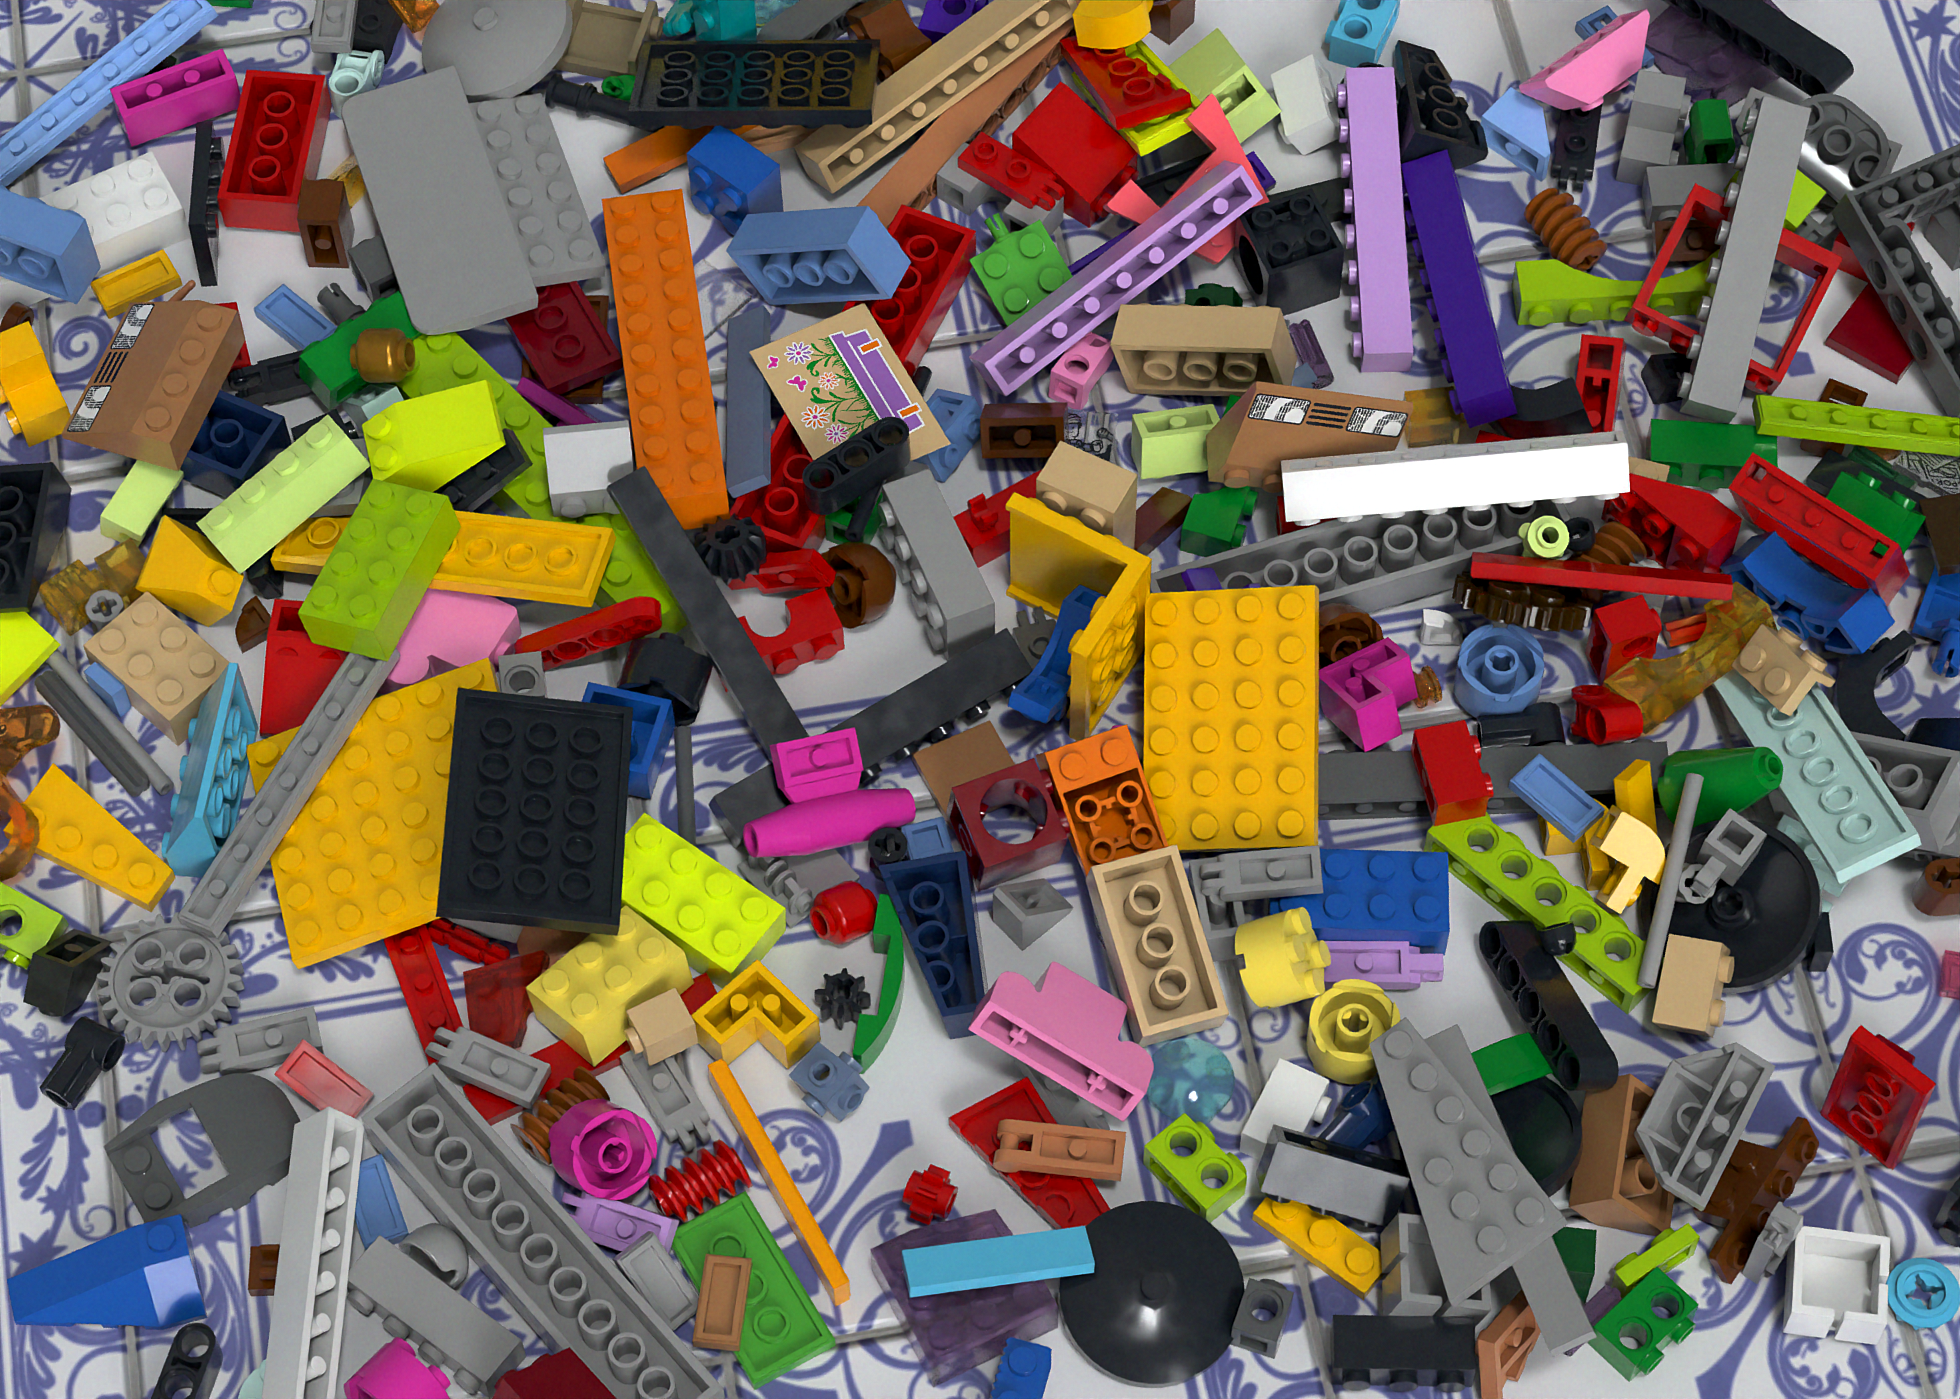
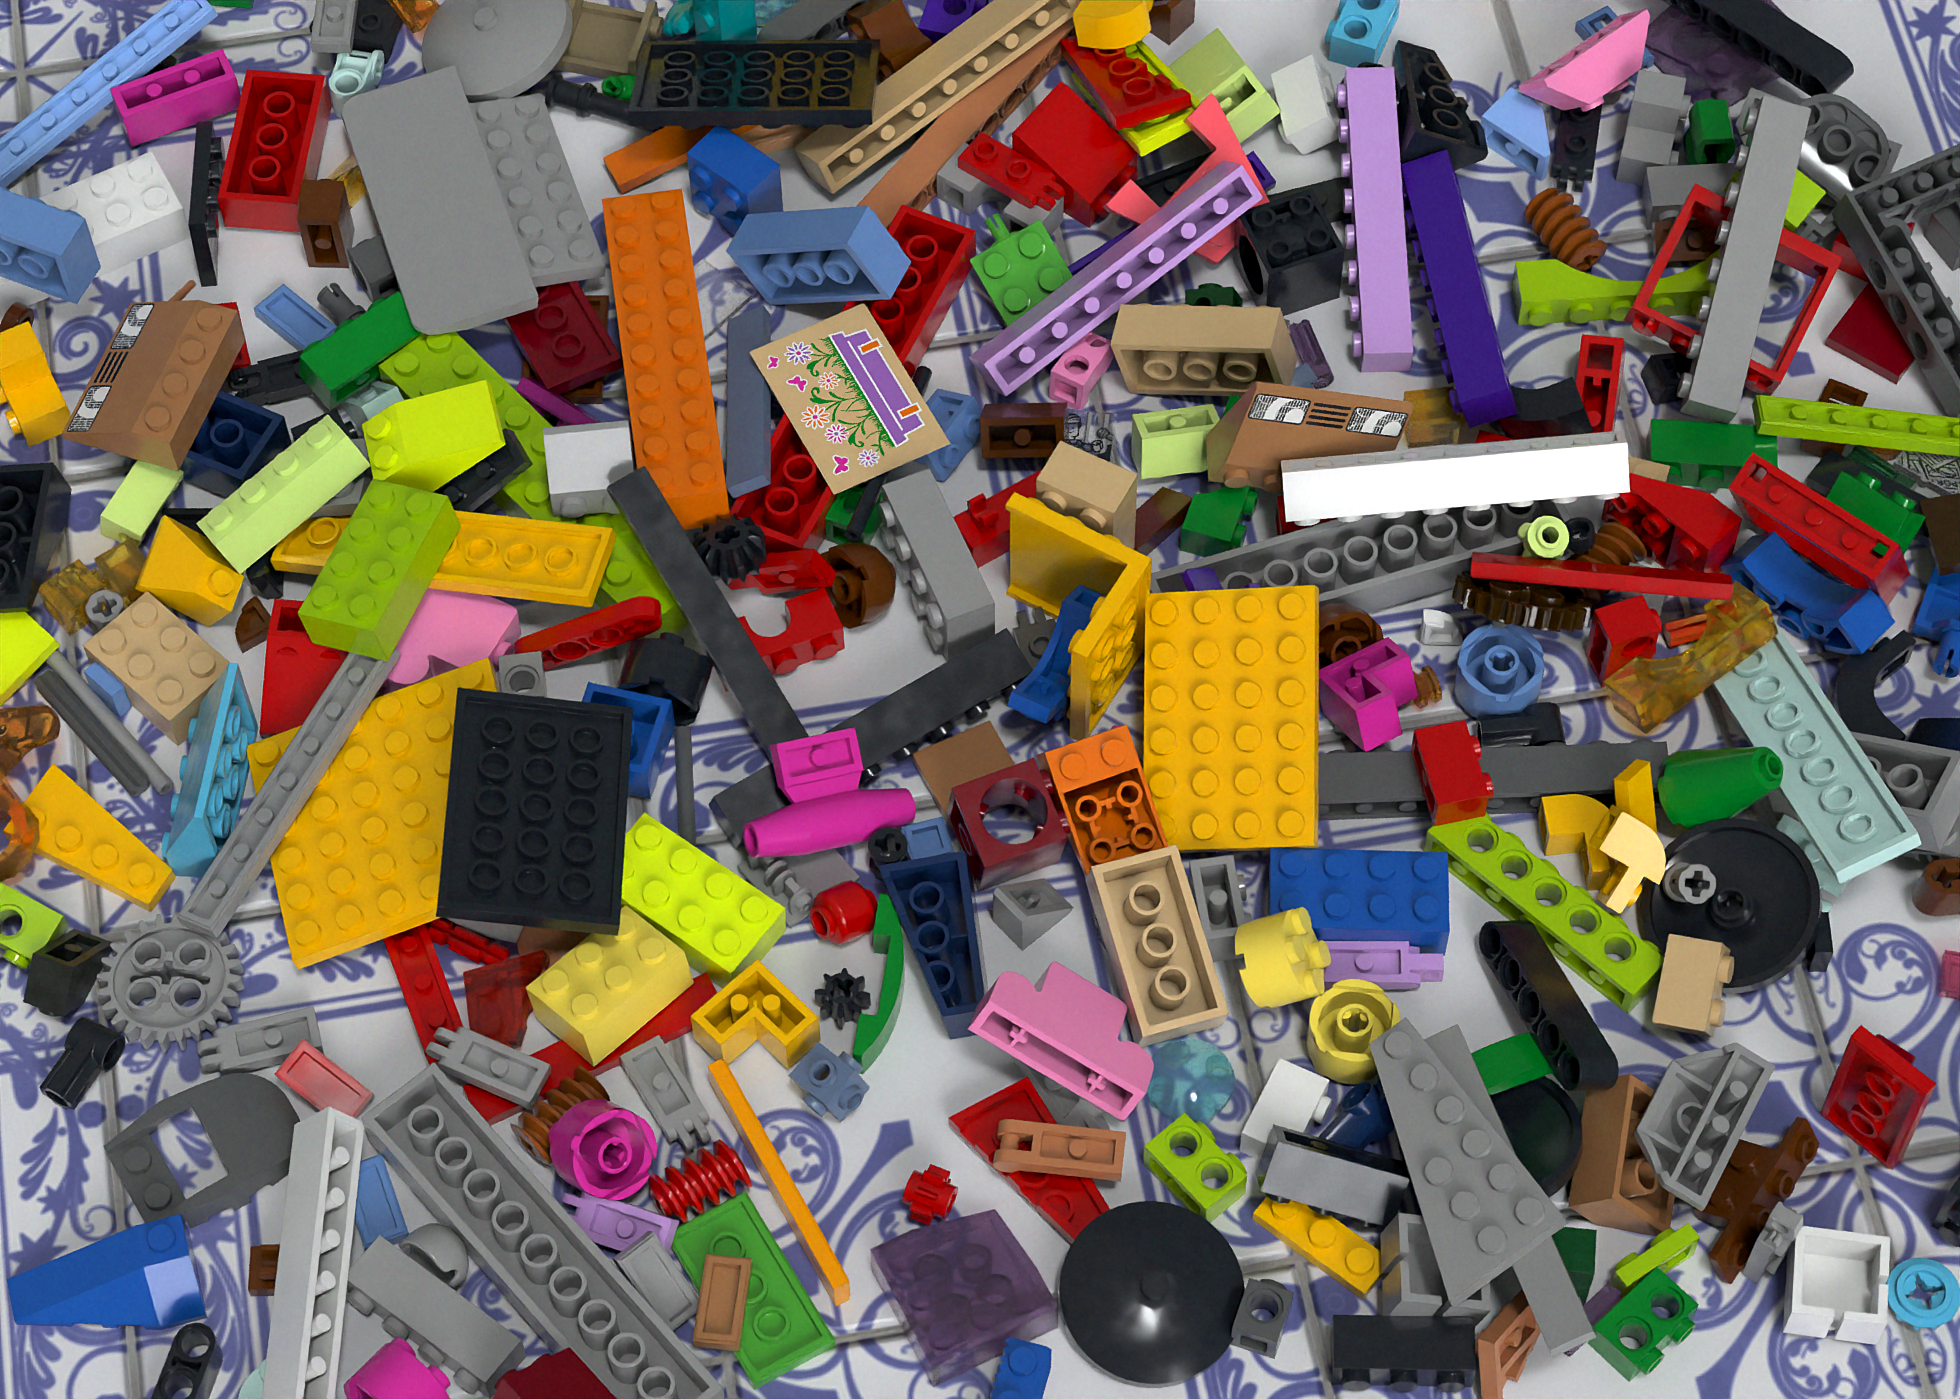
yellow tile [90,249,183,319] -> none
pearl gold head [350,328,415,383] -> none
tan brick [624,988,698,1066] -> none
black beam [802,417,911,515] -> none
medium azure tile [901,1226,1095,1297] -> none
light grey hinge [1200,845,1324,902] -> none
medium blue tile [1508,753,1605,843] -> none
black hinge [1538,921,1577,957] -> none
red piece [1570,685,1644,745] -> none
light grey piece [1637,773,1704,988] -> none
light grey brick [1690,809,1767,898] -> none
tan bracket [1731,624,1836,716] -> none

